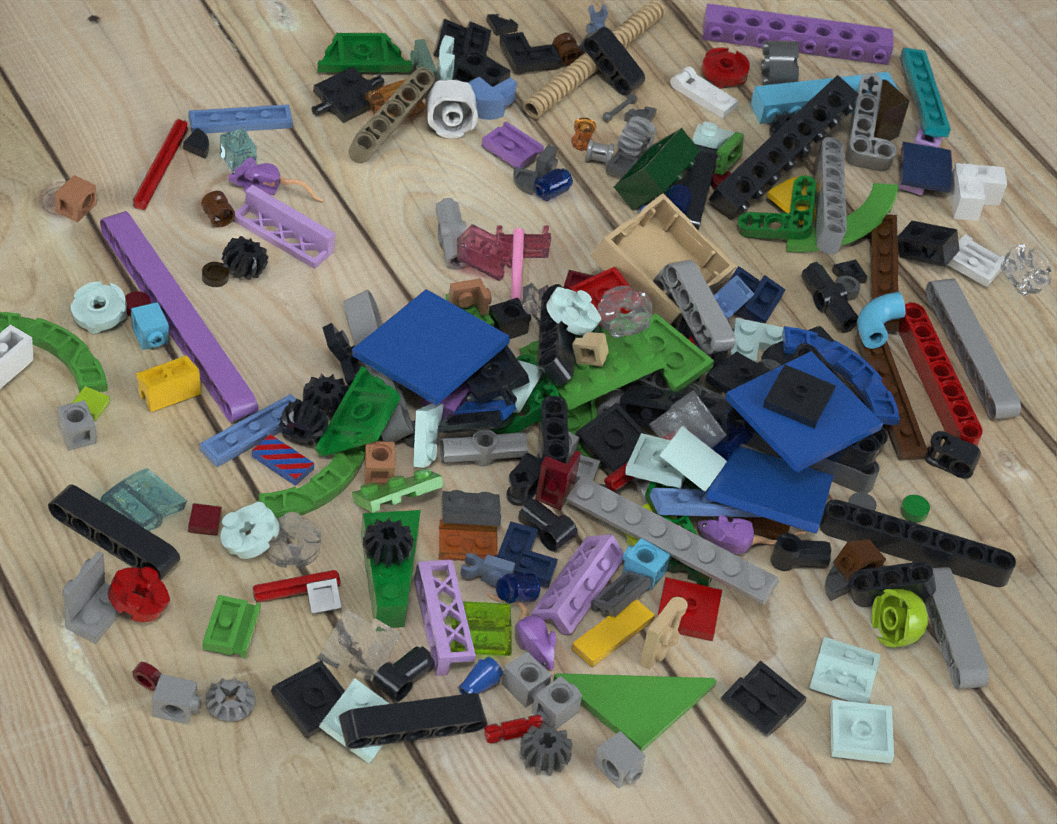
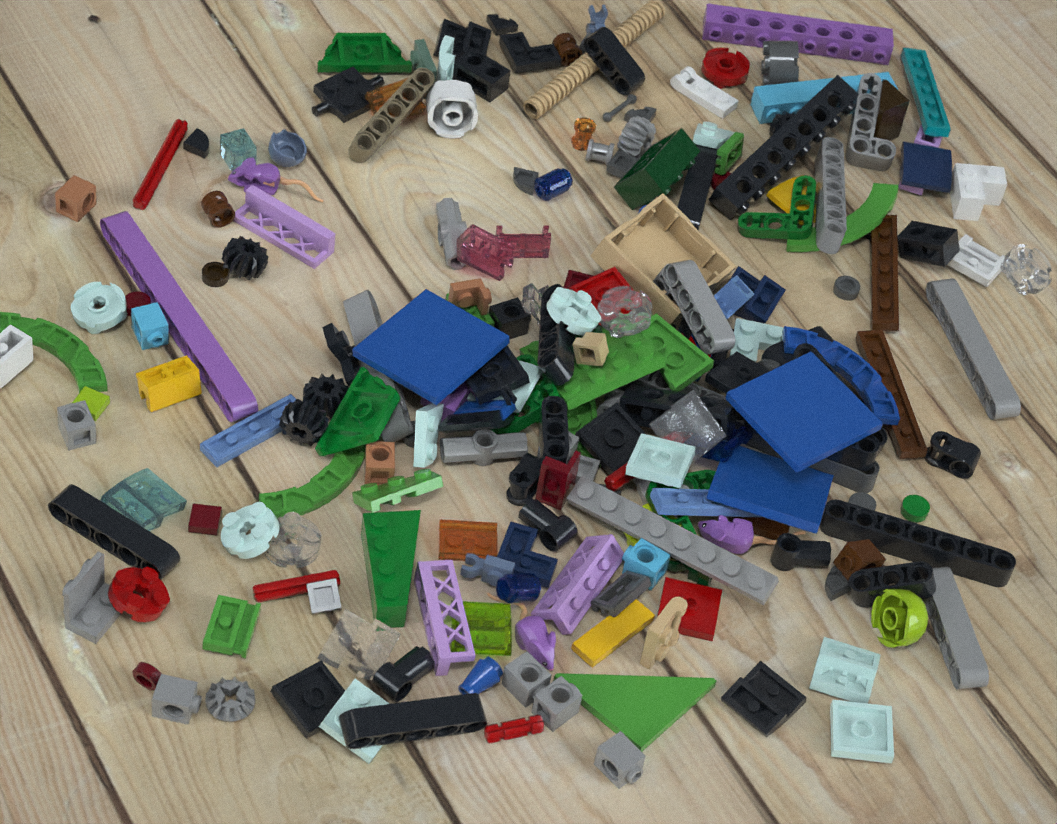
medium blue tile [188,105,293,134] -> none
blue tile [252,434,314,486] -> none
black gear [362,516,414,569] -> none
dark grey plate [442,490,501,526] -> none
medium blue brick [468,77,517,120] -> none
medium lavender plate [482,121,544,169] -> none
bright pink bar [511,228,524,301] -> none
dark grey gear [520,722,573,777] -> none
dark grey plate [535,144,558,181] -> none
light aqua slope [660,426,727,491] -> none
clear blue brick [666,185,692,215] -> none
black plate [763,365,836,428] -> none
black piece [801,262,858,333] -> none
black tile [832,259,868,284] -> none
medium azure cylinder [857,291,905,349] -> none
red beam [898,302,983,447] -> none
none -> sand blue hair [268,129,307,167]

